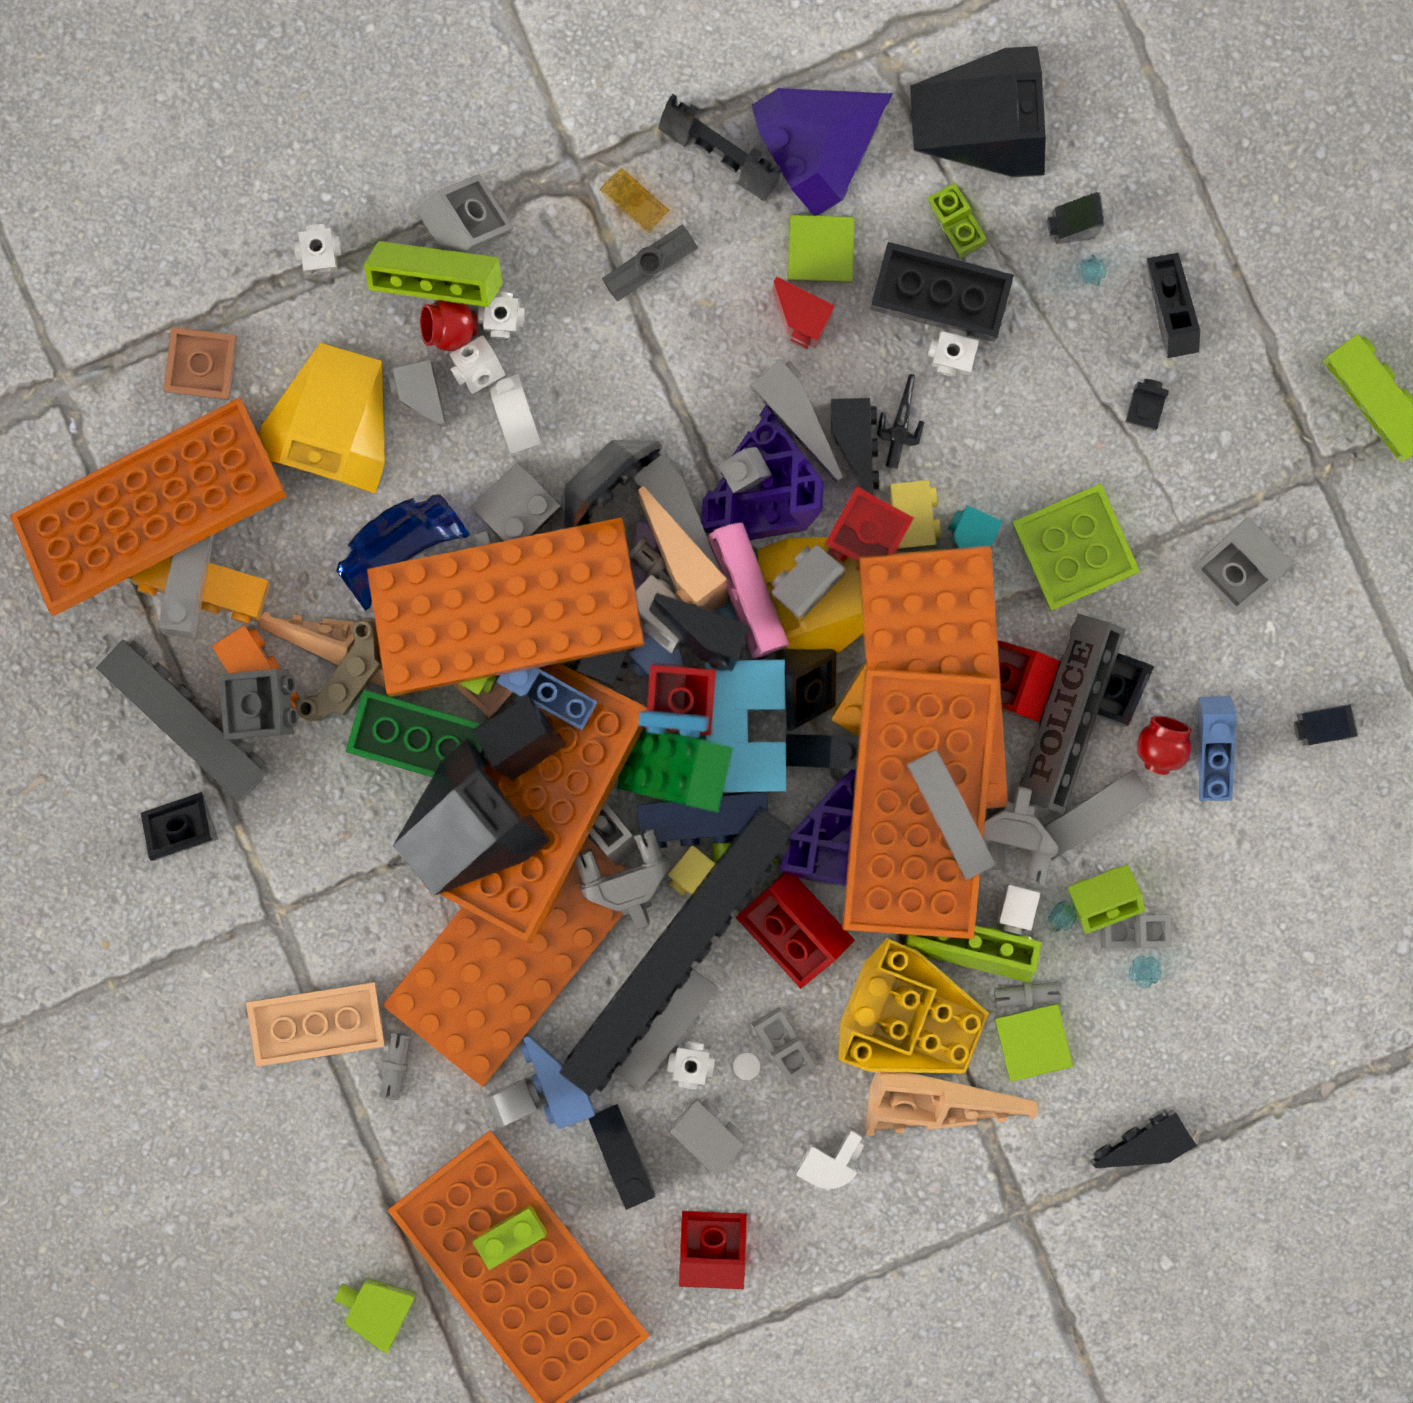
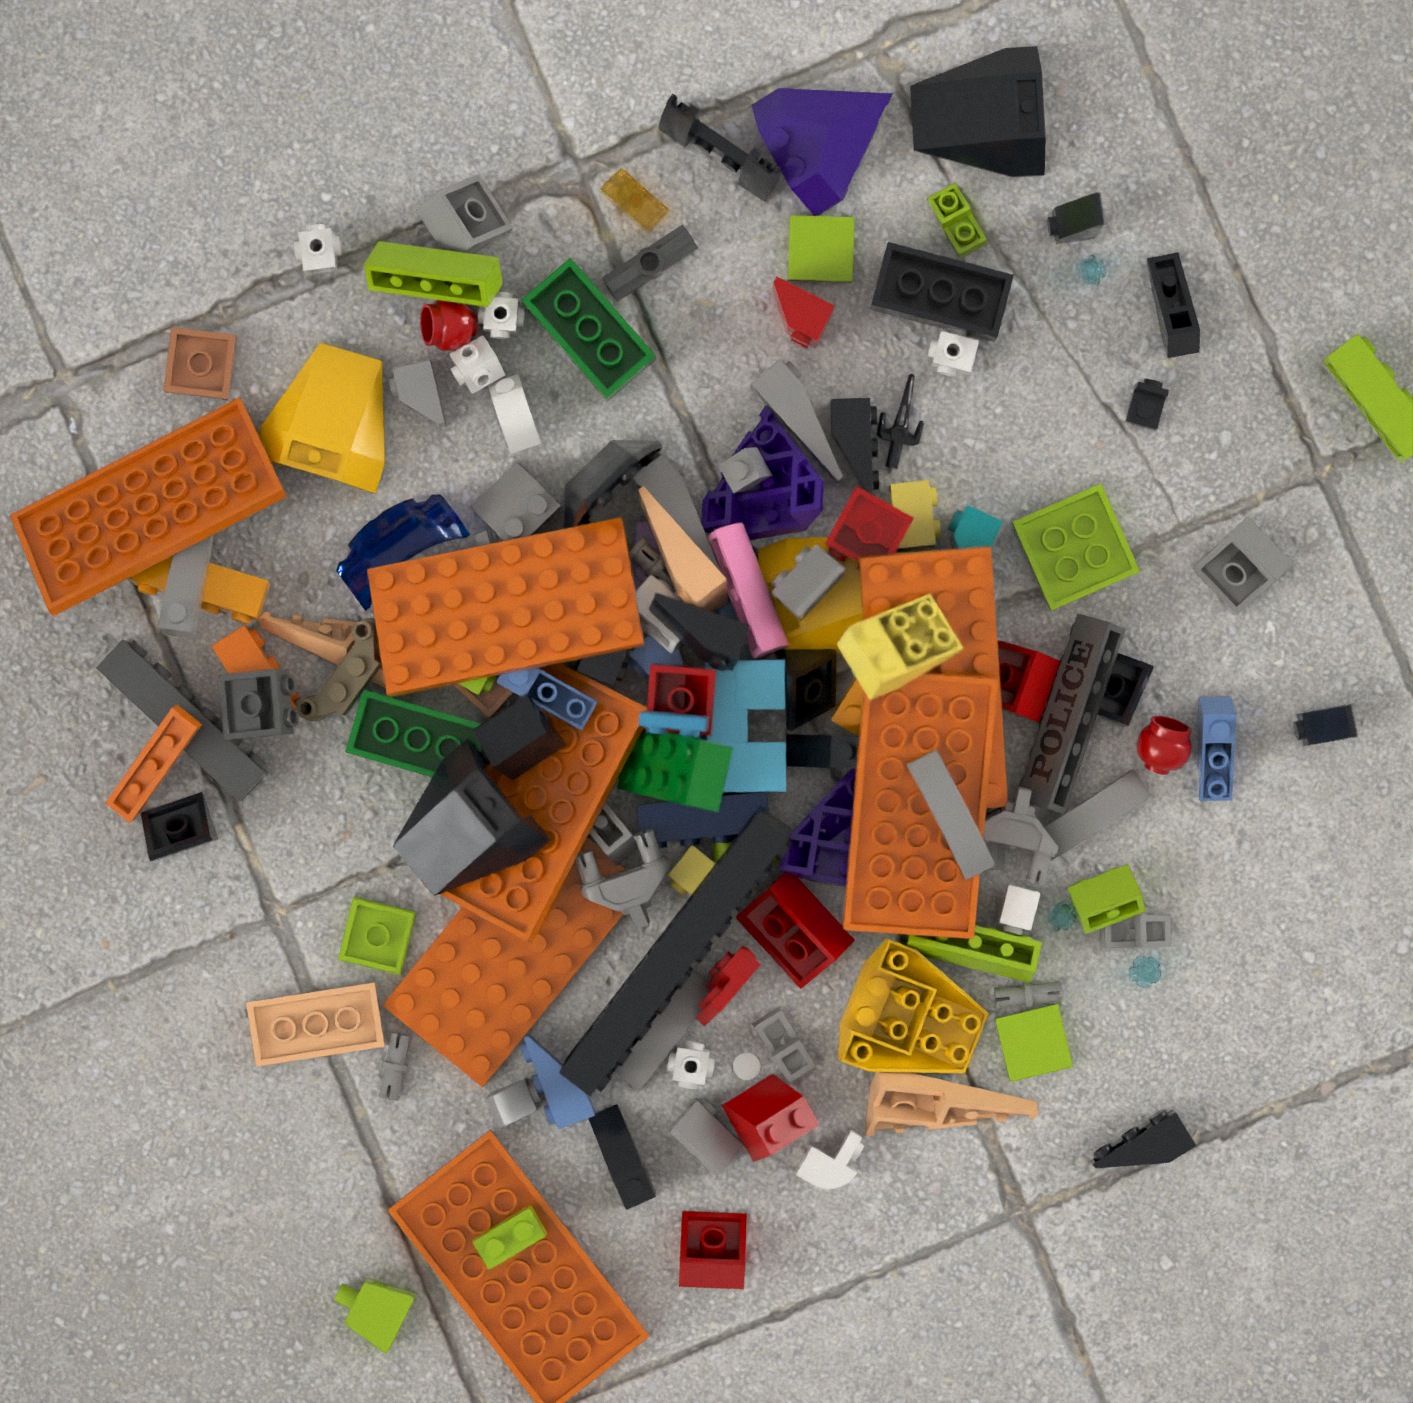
none -> orange plate [105,705,202,823]
none -> lime tile [338,896,417,975]
none -> green brick [521,258,656,402]
none -> red plate [695,946,761,1026]
none -> red slope [721,1074,820,1162]
none -> light yellow slope [837,594,964,700]

